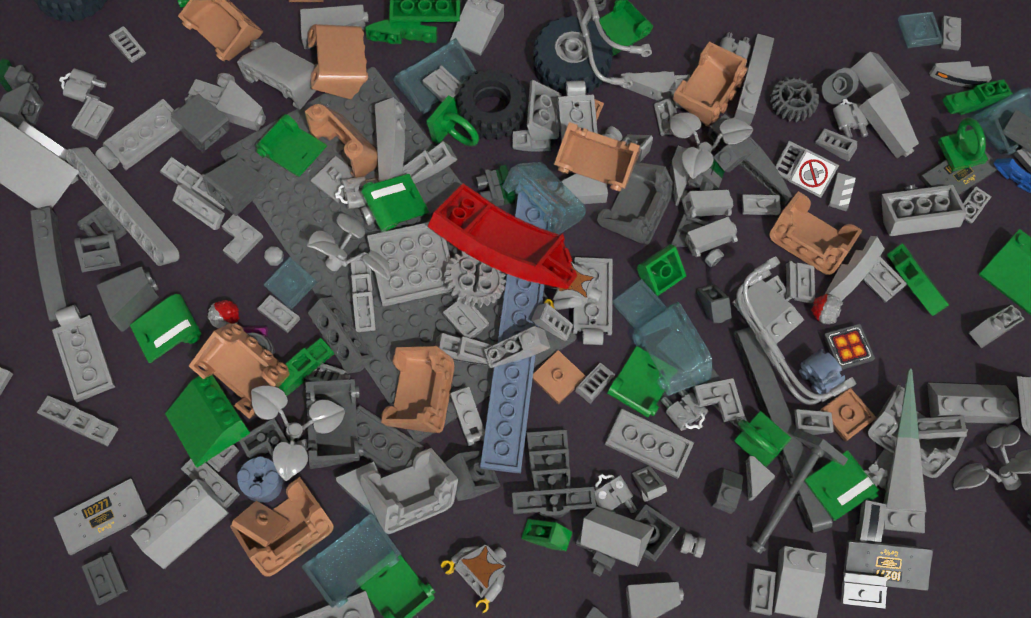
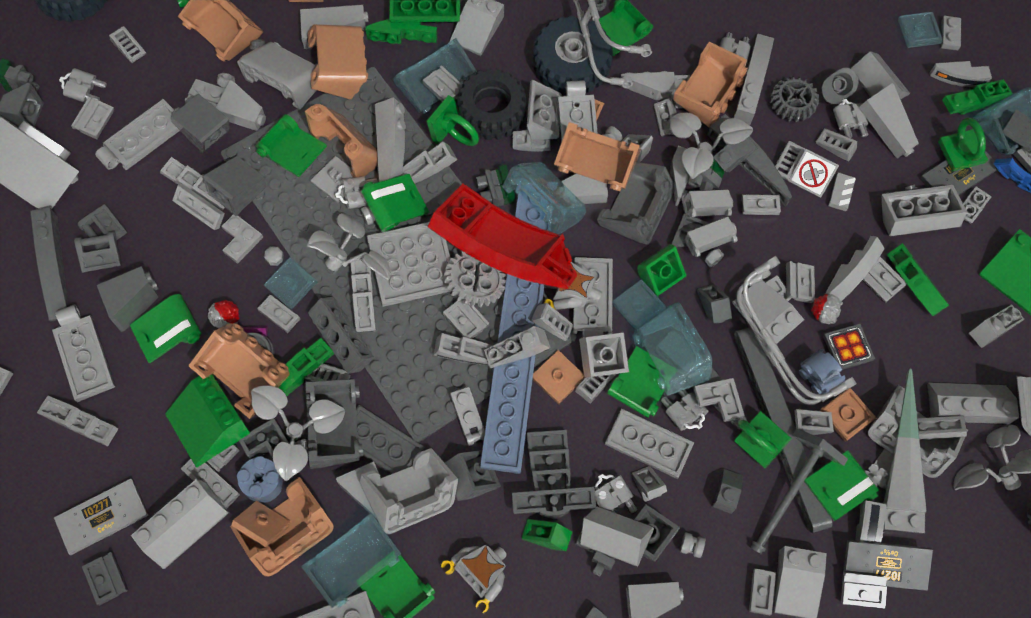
light grey beam [65,146,179,266] -> none
nougat windscreen [381,346,454,433] -> none
light grey slope [746,456,775,501] -> none
nougat windscreen [770,191,863,275] -> none
none -> light grey slope [579,333,629,378]

